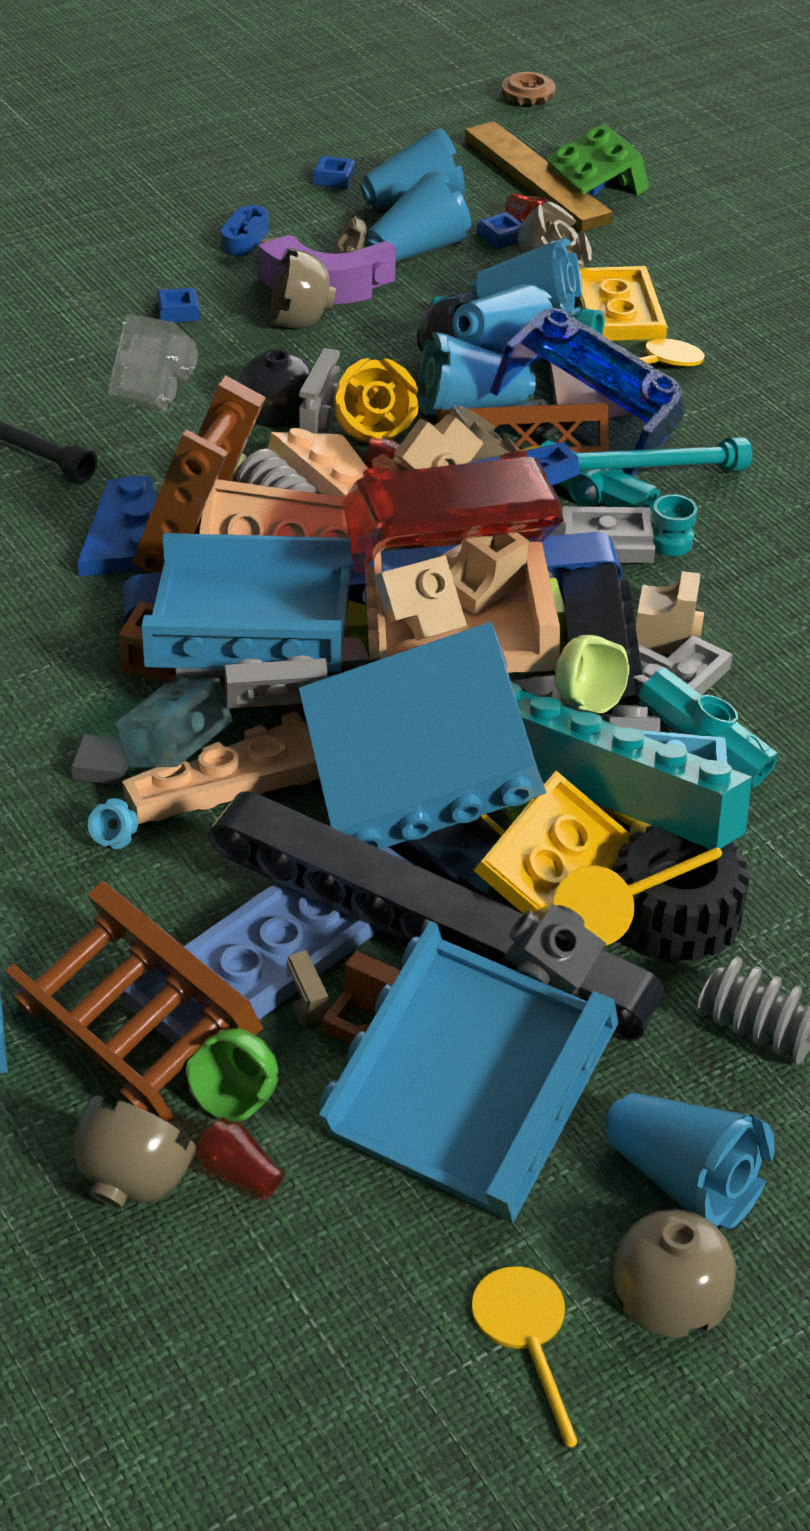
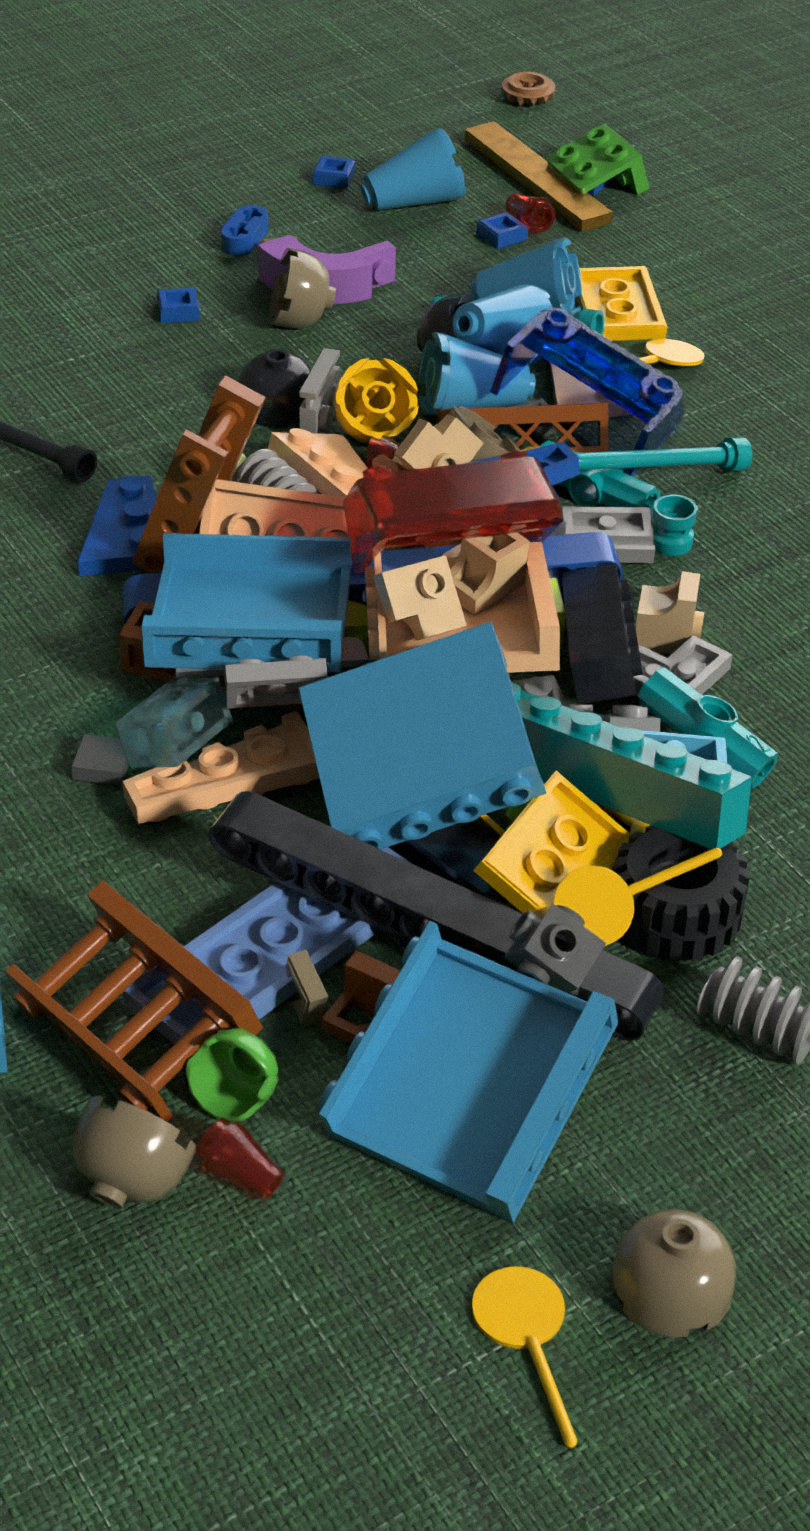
medium azure plate [88,798,138,849] -> none
clear brick [107,313,198,412] -> none
dark tan tile [333,216,367,254] -> none
dark azure cone [365,171,472,261] -> none
dark tan cylinder [517,202,592,270] -> none
yellowish green hair [554,635,629,714] -> none
dark azure cone [605,1093,775,1230] -> none

